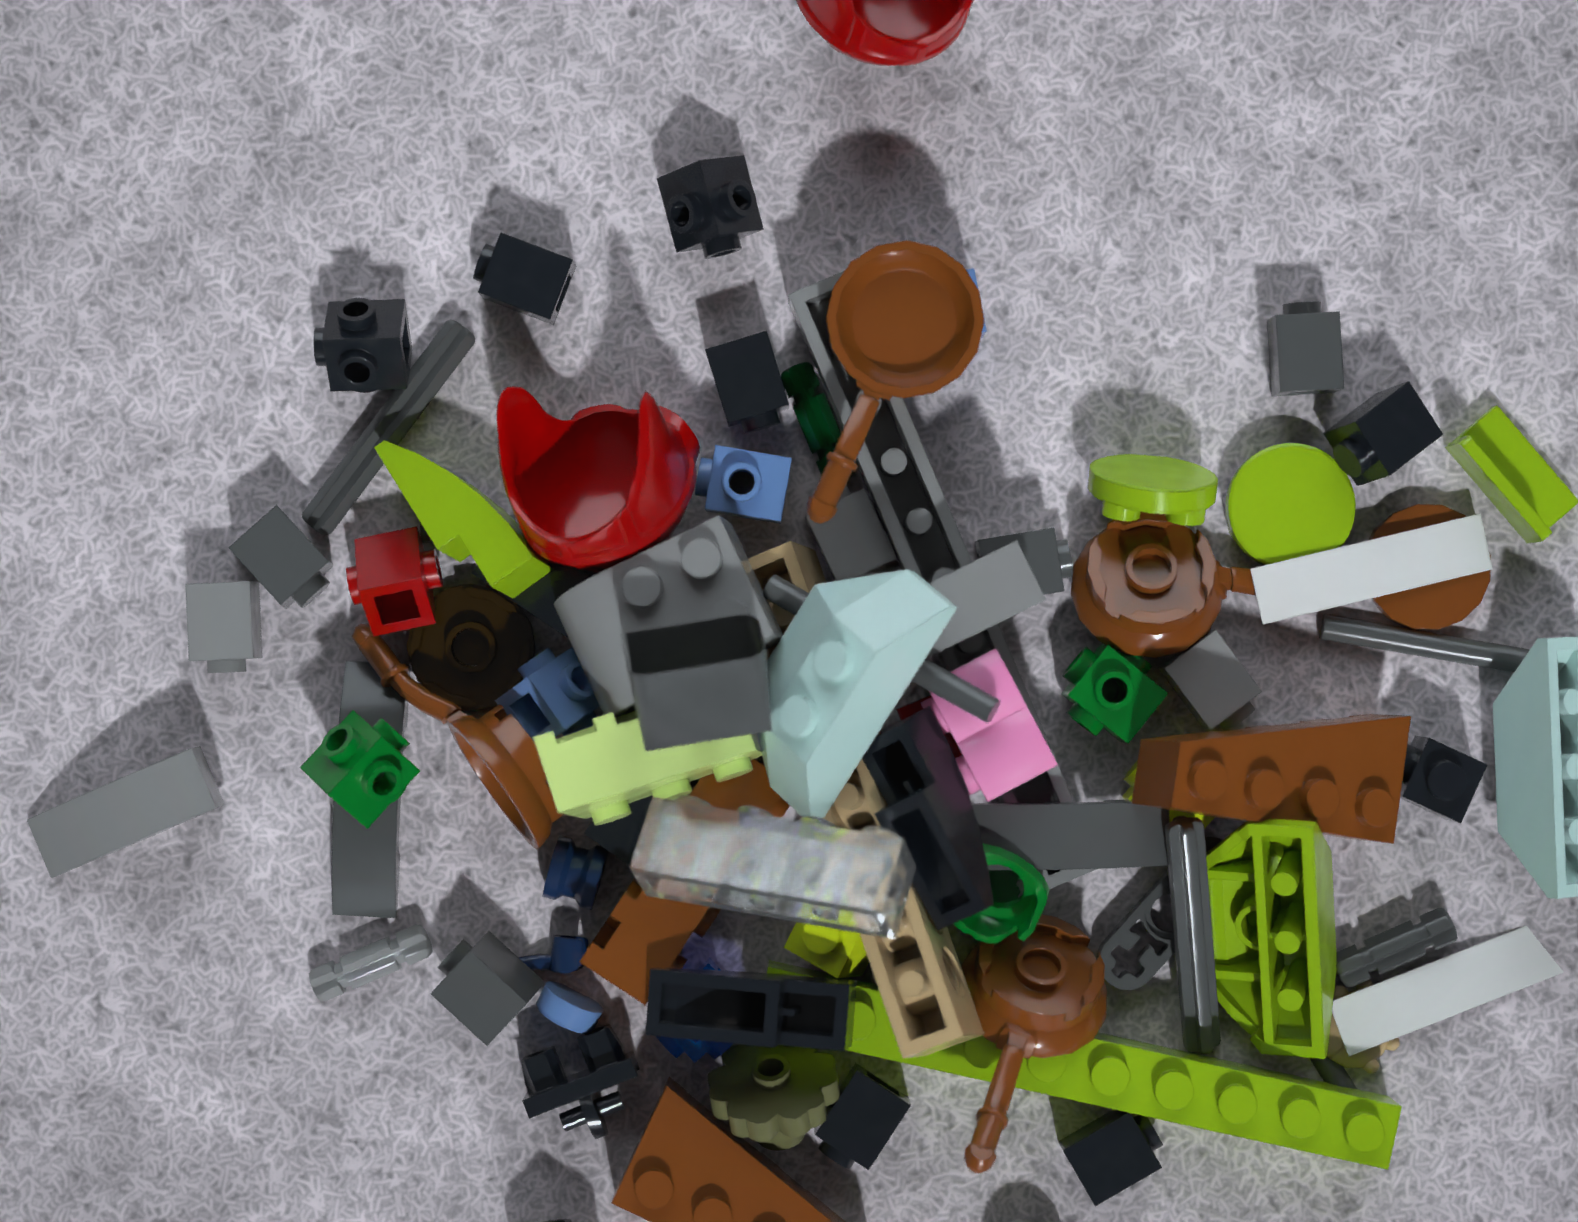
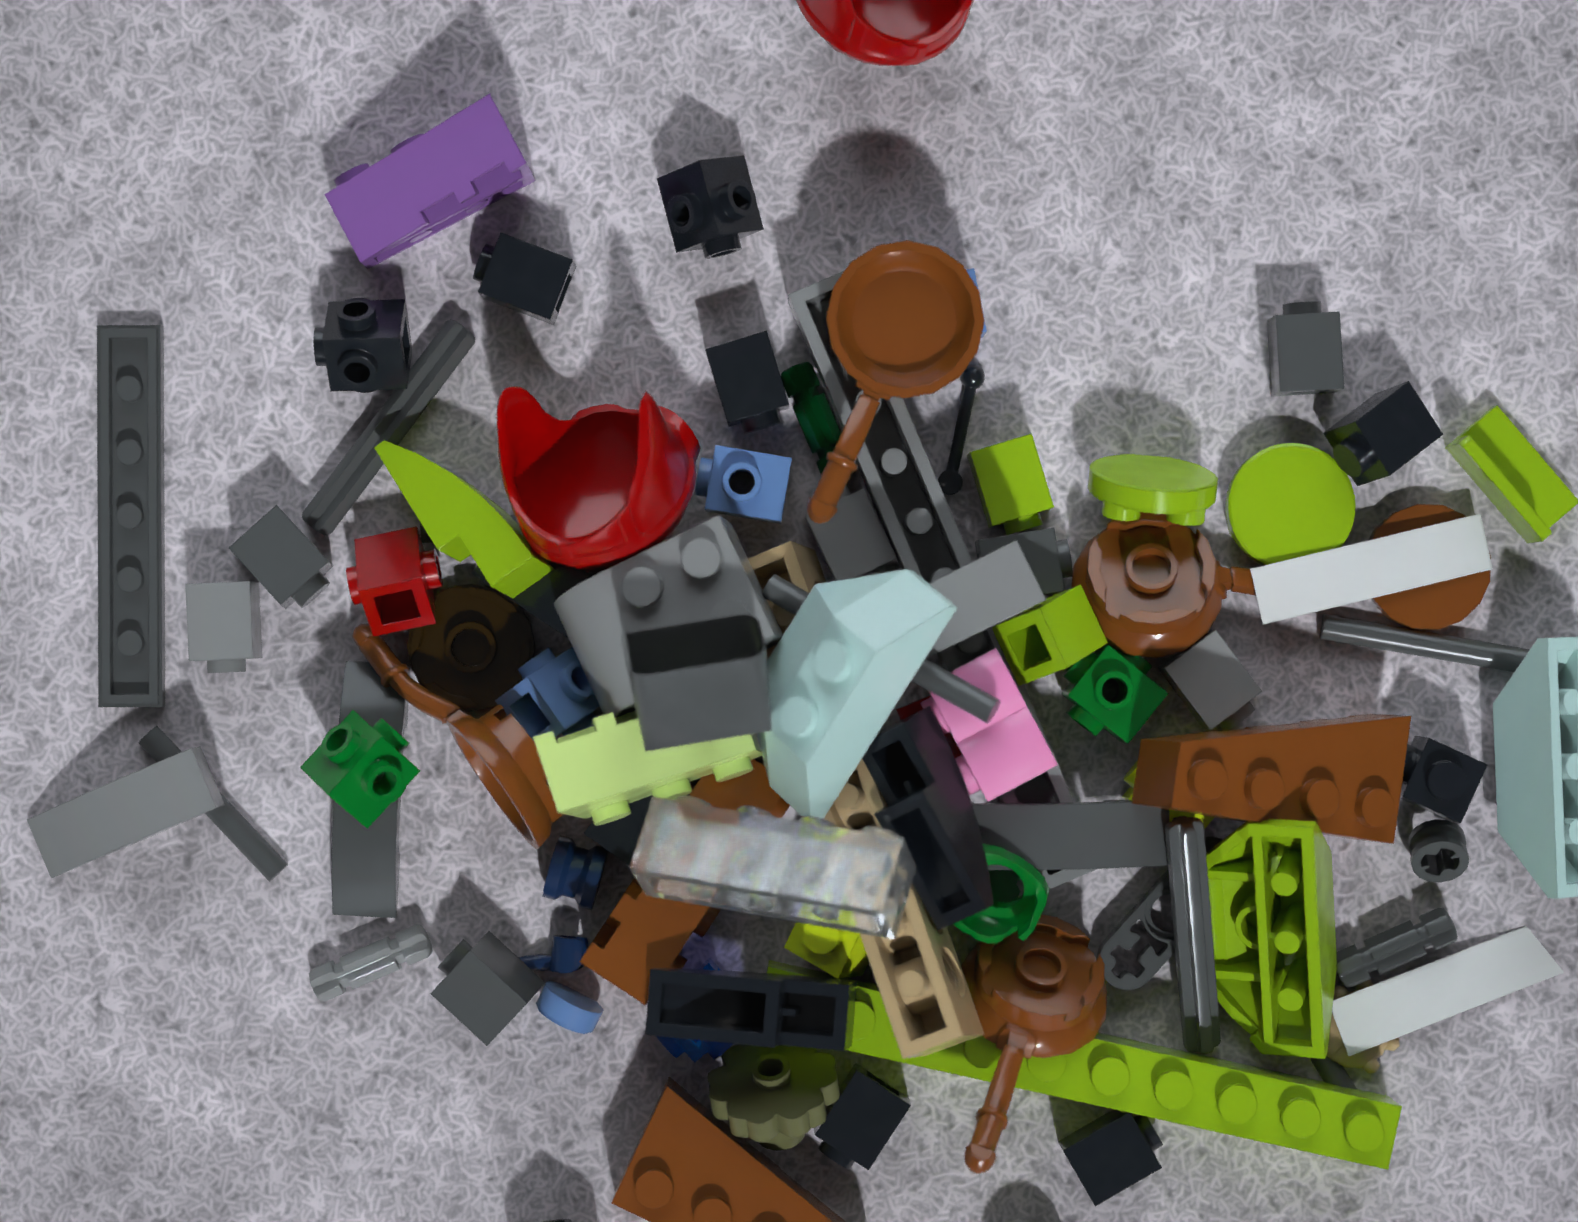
black hips [521,1024,640,1139] -> none
none -> dark grey tile [97,325,165,707]
none -> dark grey bar [139,726,288,882]
none -> medium lavender wedge [324,94,536,269]
none -> black hinge [938,365,985,495]
none -> lime brick [967,433,1054,535]
none -> lime brick [991,584,1108,686]
none -> dark grey bush [1408,819,1469,883]

